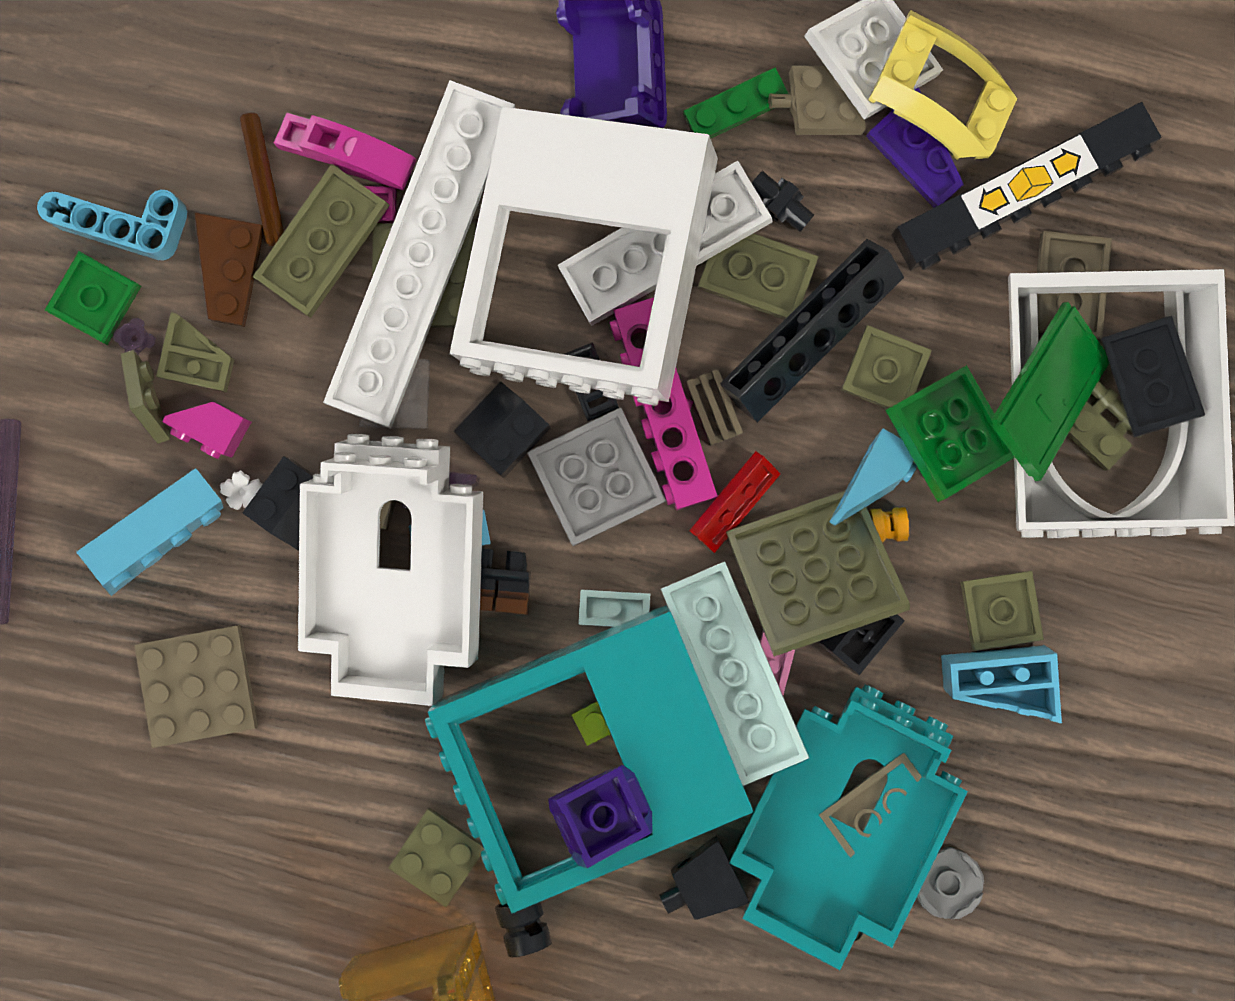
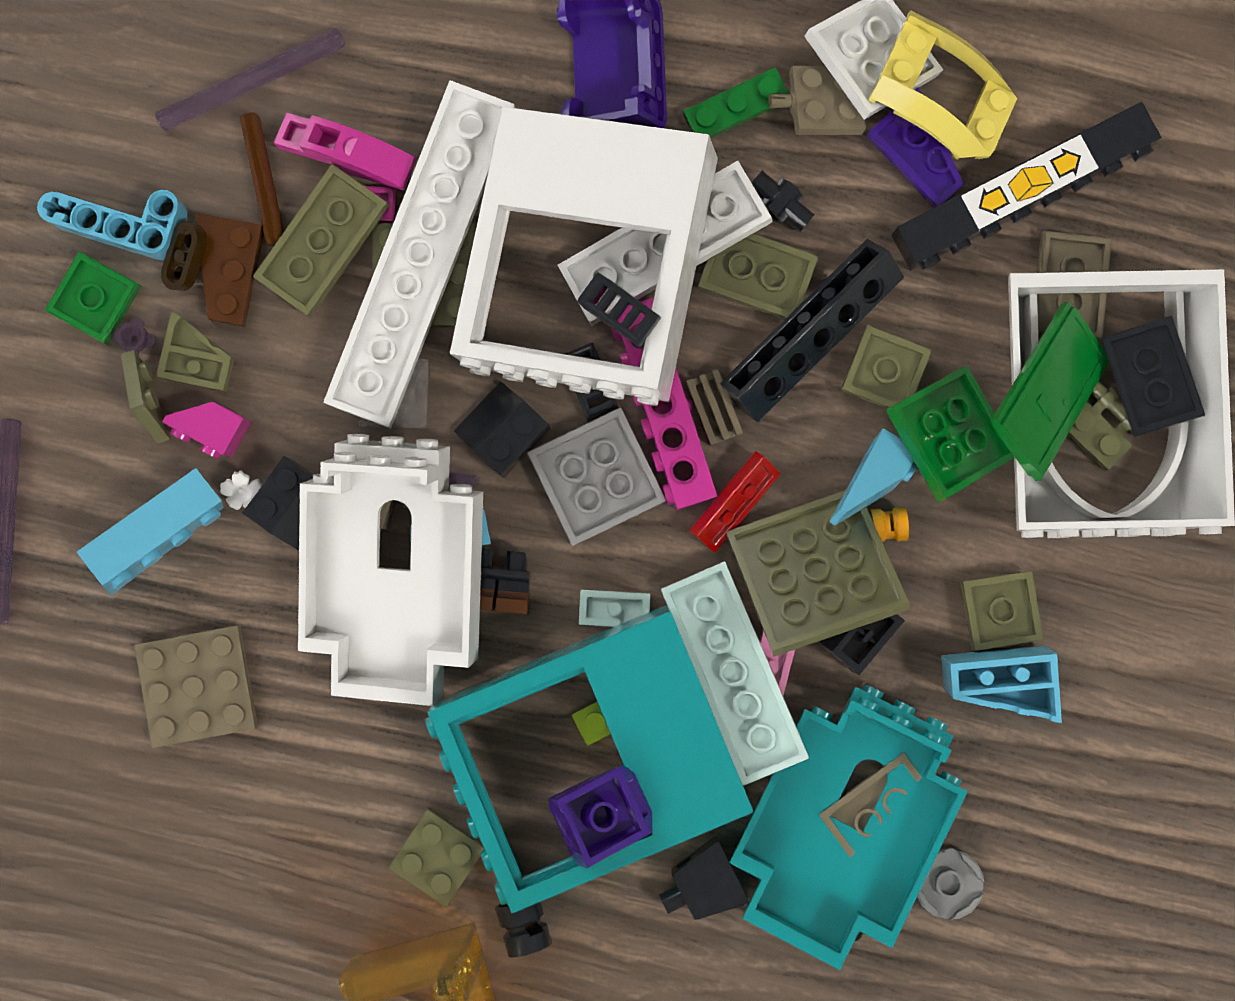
none -> clear purple axle [155,28,345,130]
none -> dark brown plate [161,222,207,291]
none -> black slope [577,272,661,347]

